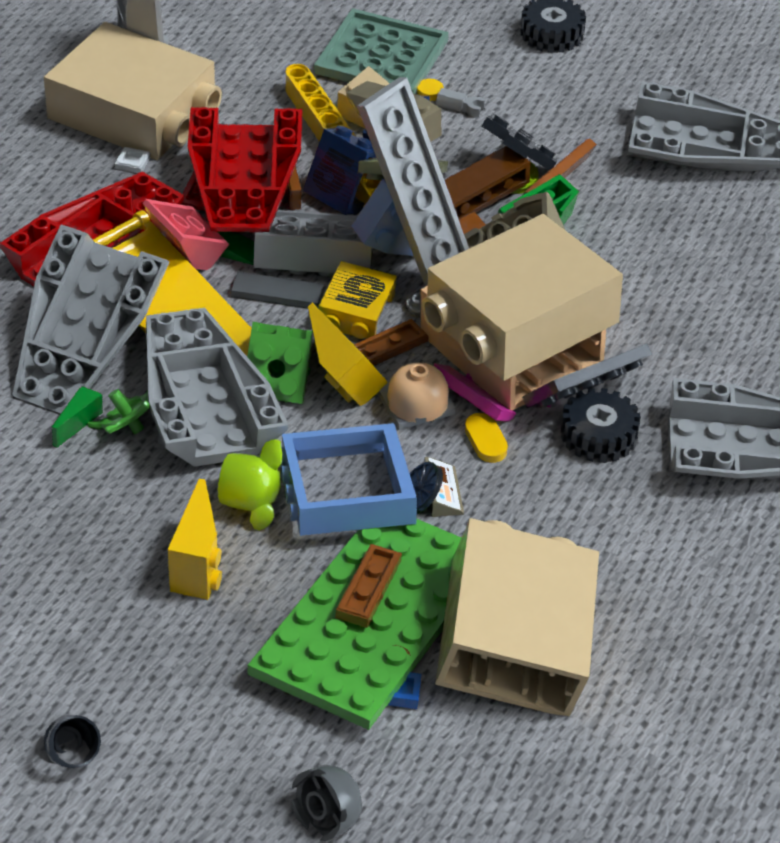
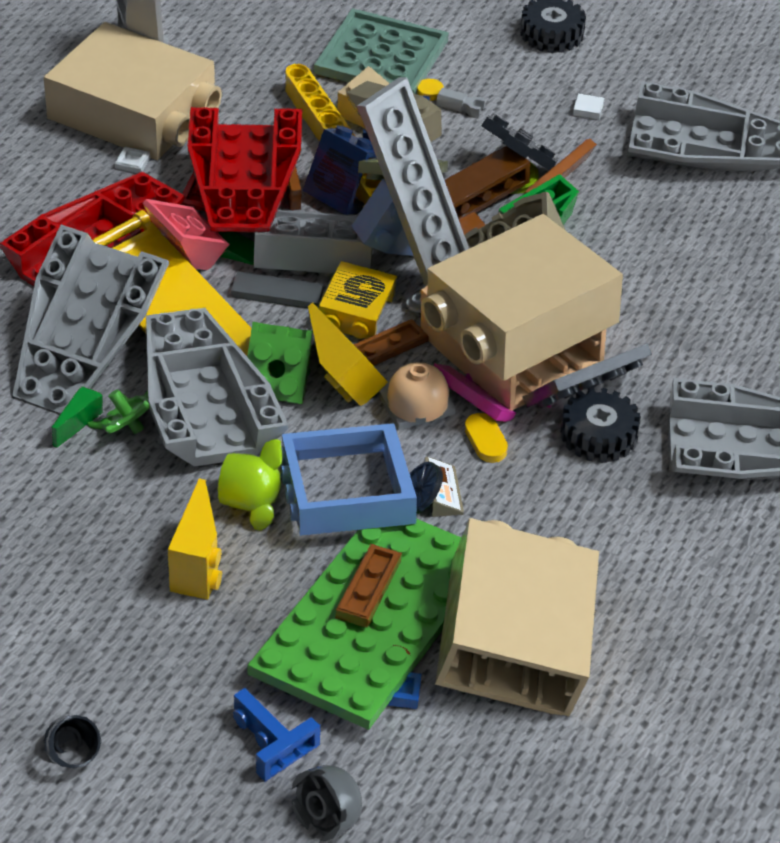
none -> blue bracket [233,688,320,782]
none -> white tile [573,94,605,120]

